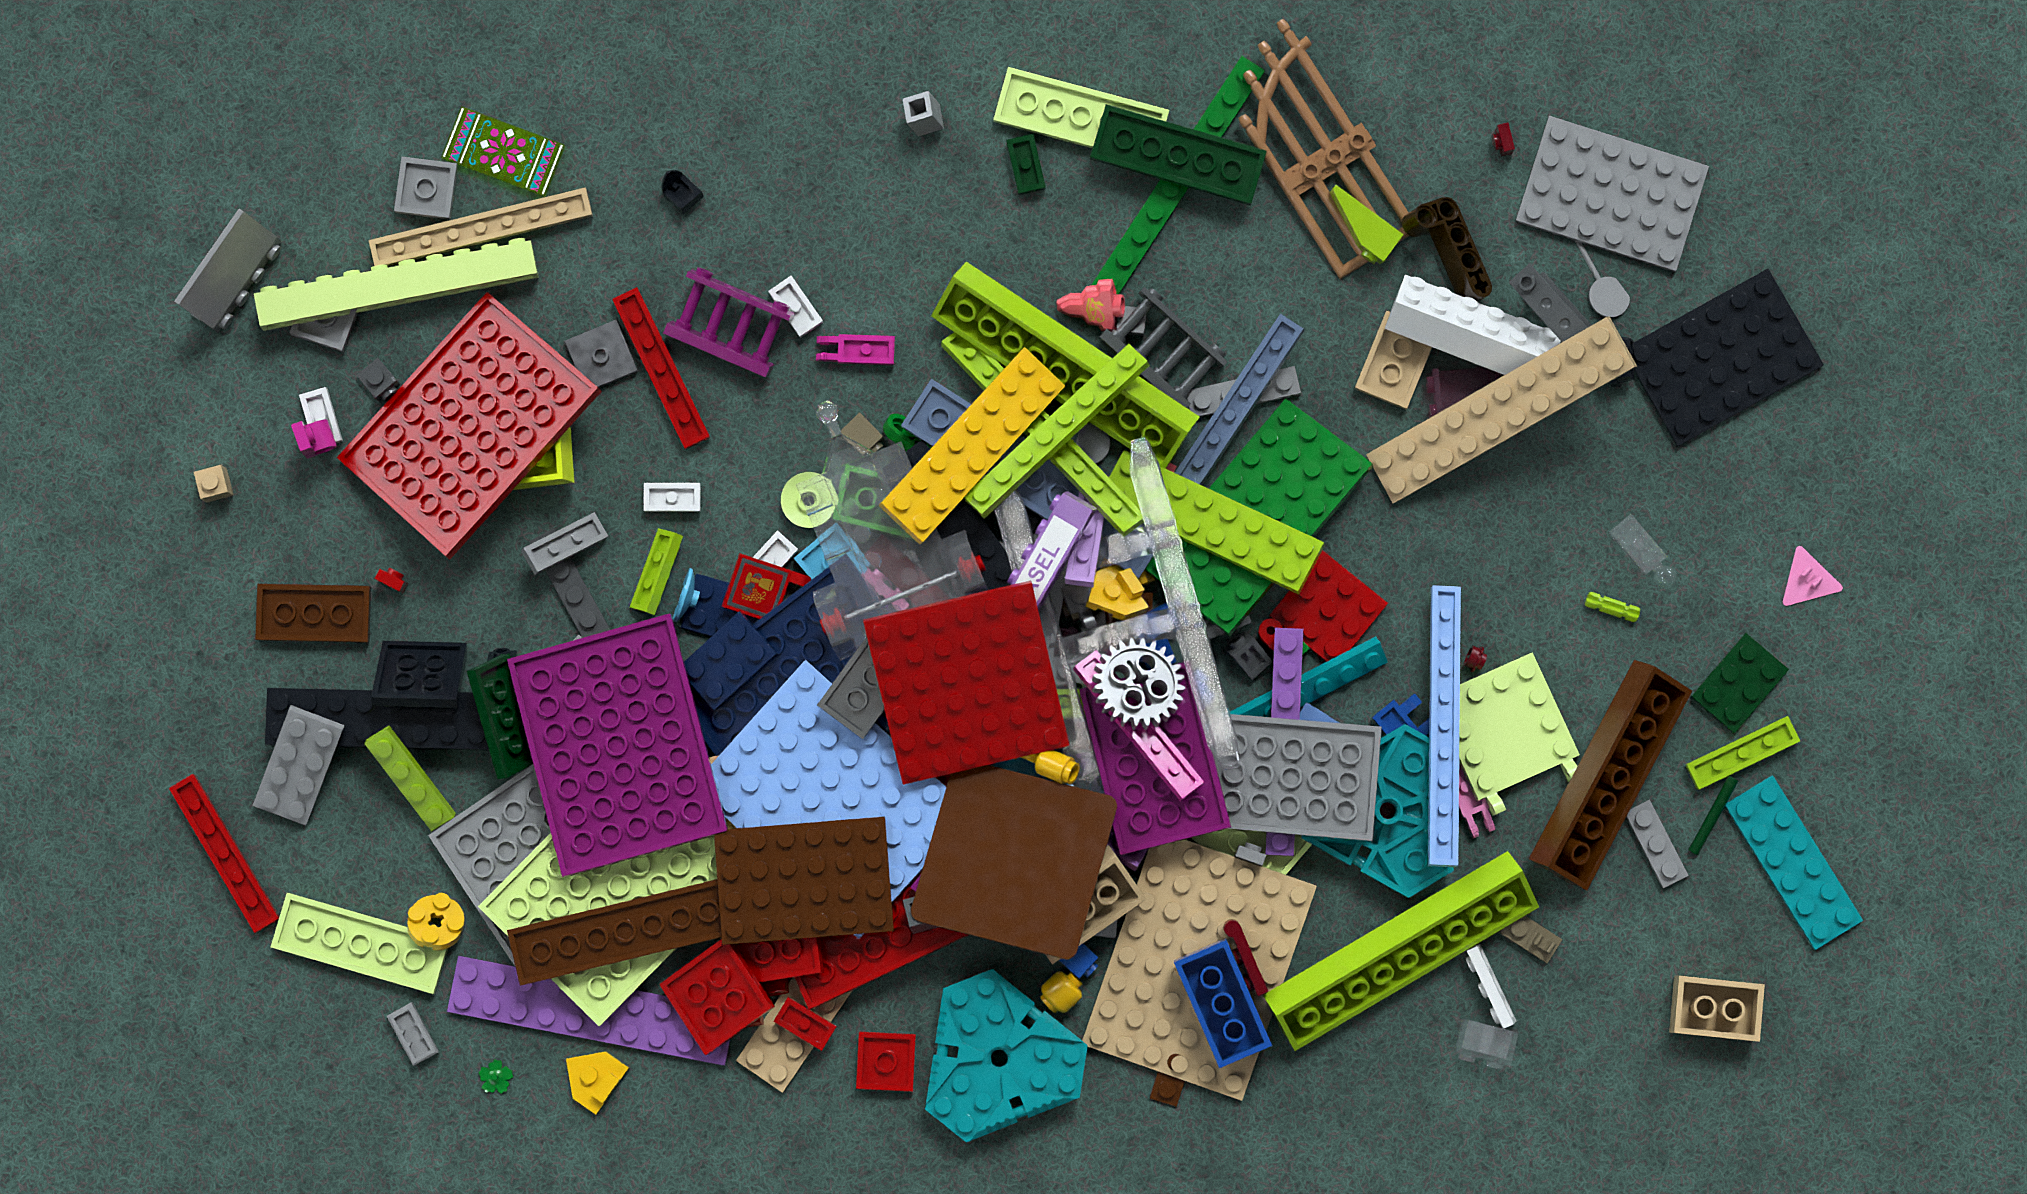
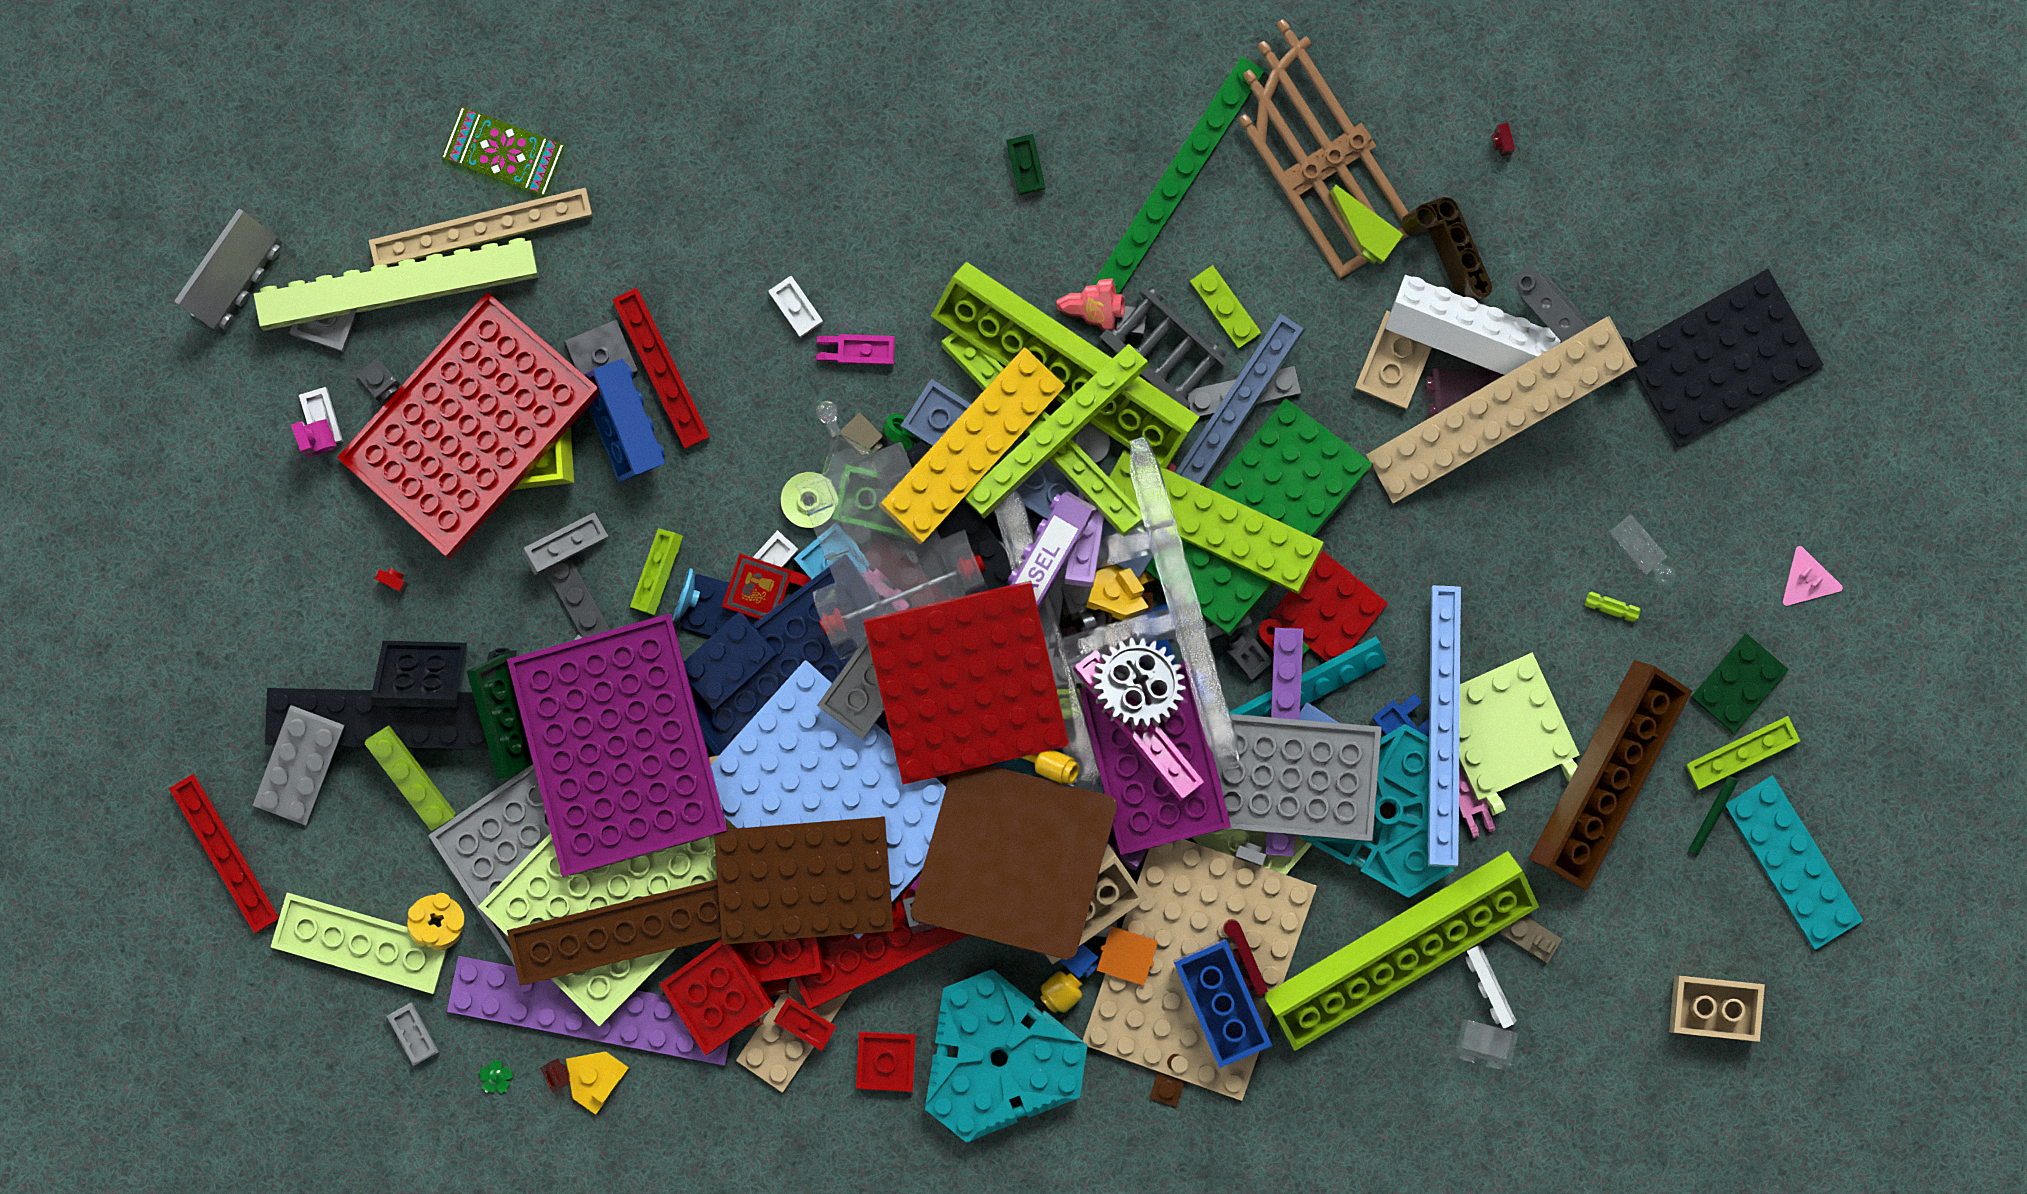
tan brick [194,465,233,503] -> none
reddish brown plate [255,584,371,643] -> none
light grey plate [394,157,458,220] -> none
white plate [644,483,701,512] -> none
black plate [661,170,704,214] -> none
magenta fence [663,267,795,377] -> none
light grey brick [903,91,944,136] -> none
yellowish green plate [993,67,1169,148] -> none
dark green plate [1090,104,1267,206] -> none
dark red plate [1463,645,1487,672] -> none
light grey plate [1515,116,1709,272] -> none
light grey piece [1575,241,1630,318] -> none
light grey plate [1626,800,1689,888] -> none
none -> clear red plate [540,1058,570,1093]
none -> blue brick [584,358,665,483]
none -> orange piece [1097,926,1158,986]
none -> lime plate [1190,265,1261,350]

